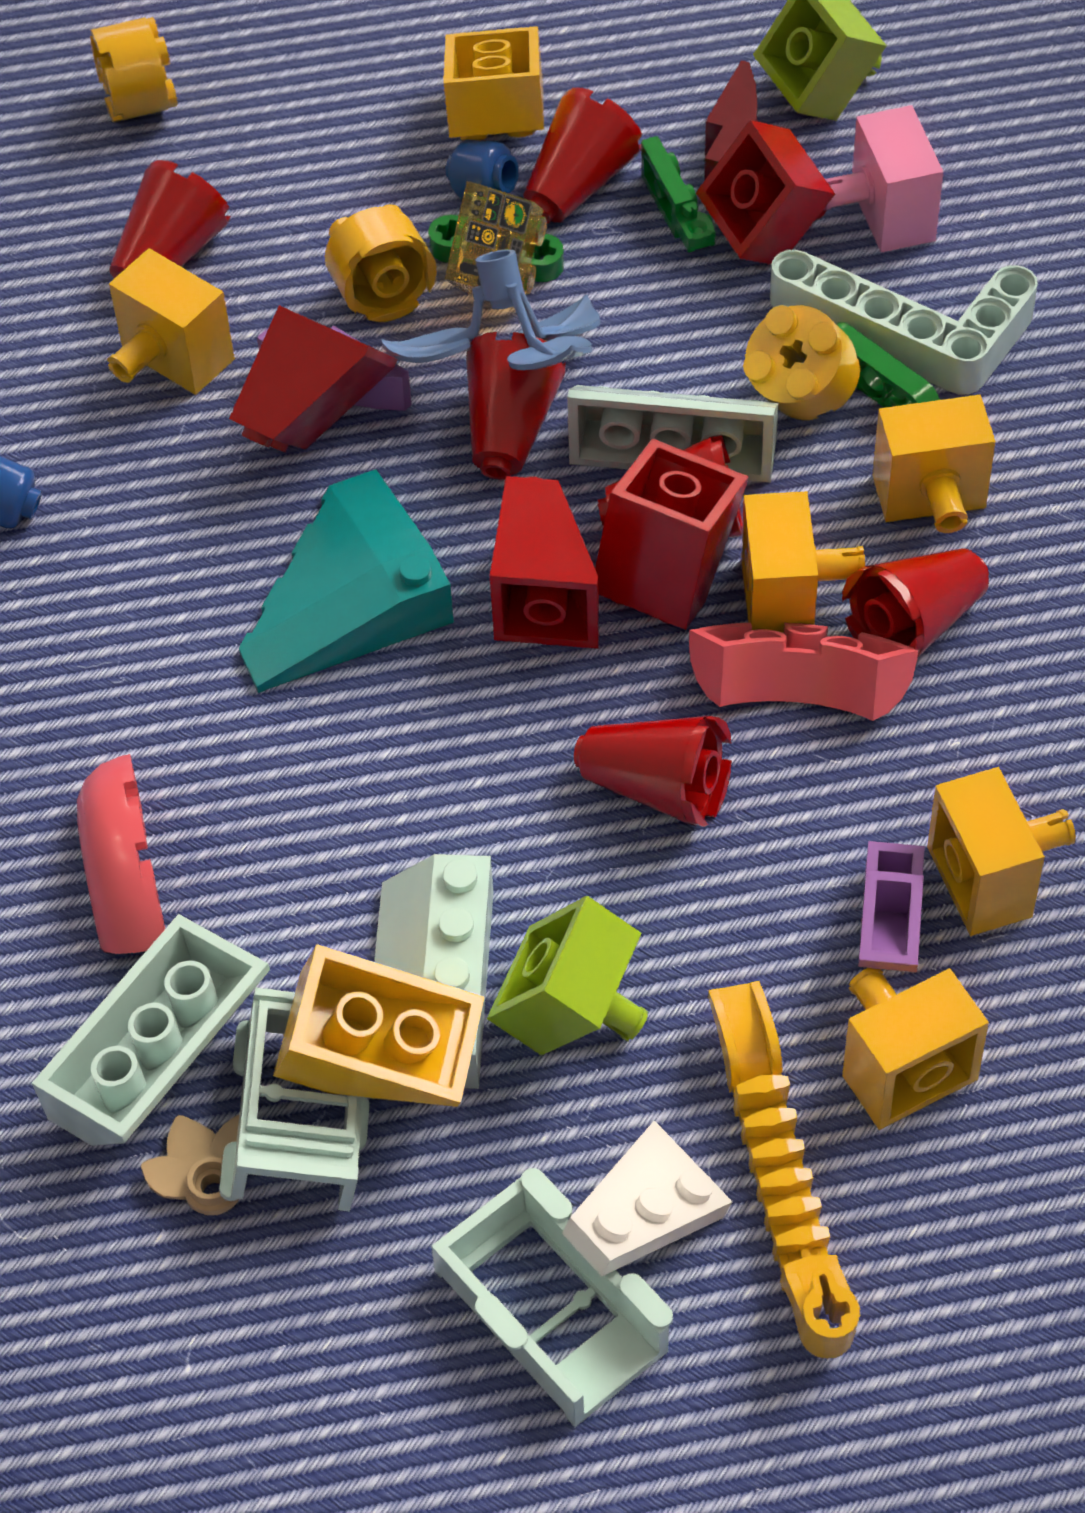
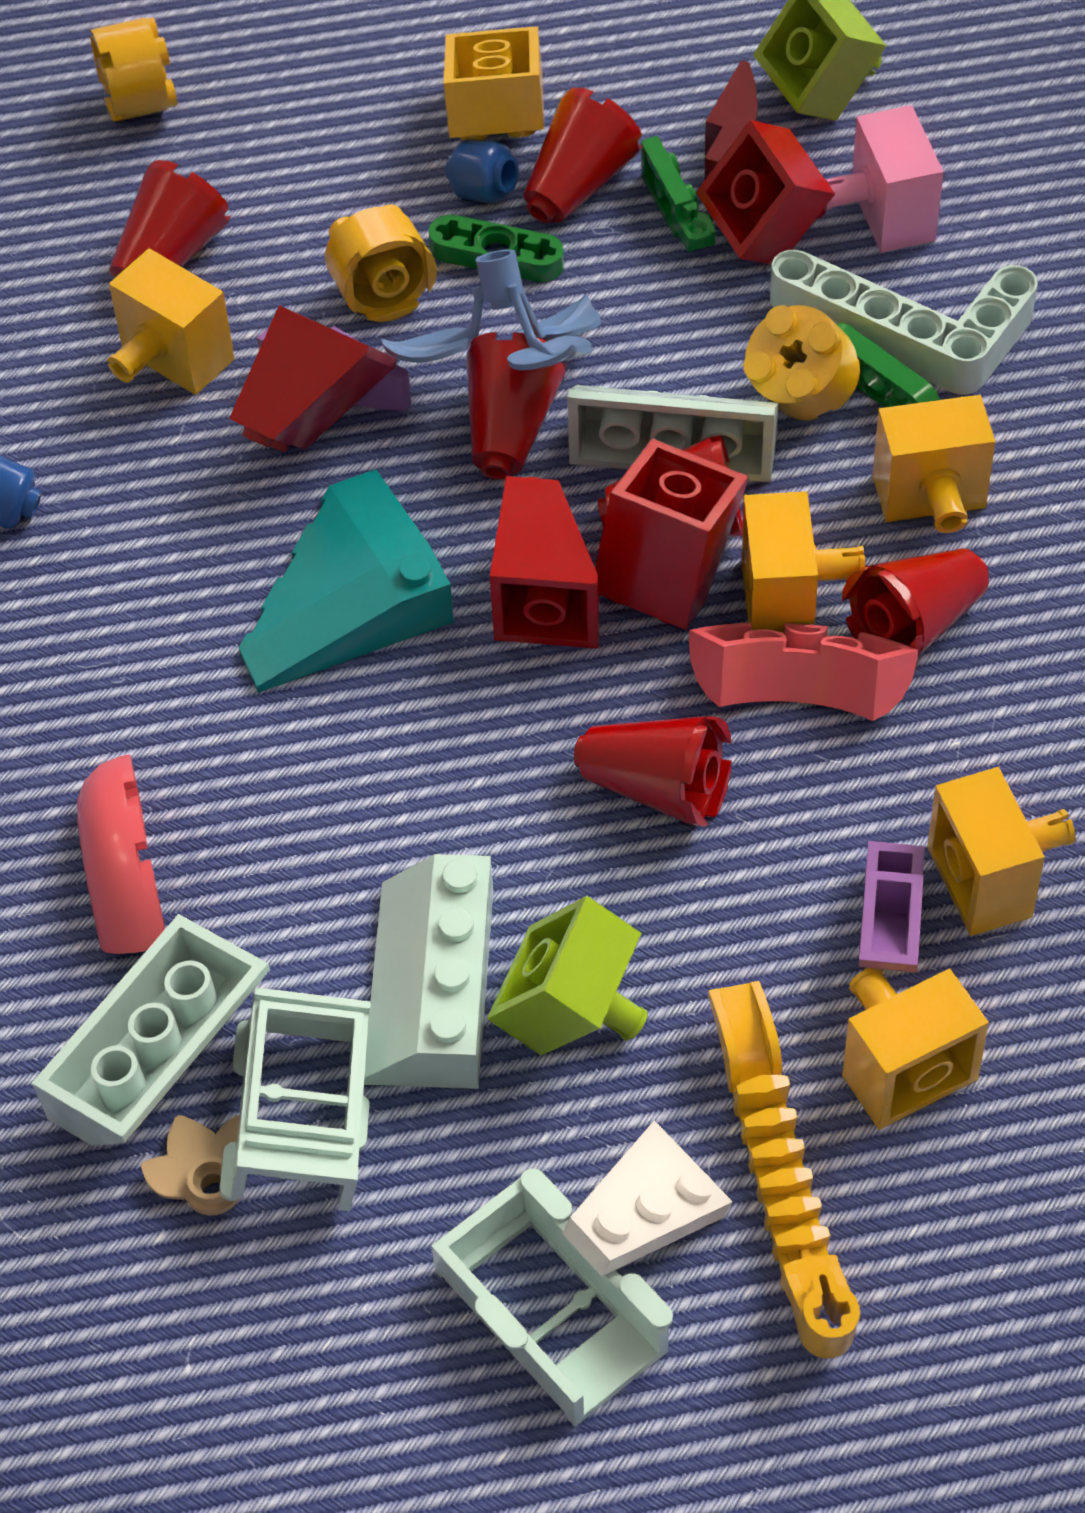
yellow slope [273,944,485,1107] -> none
slope [445,181,547,295] -> none

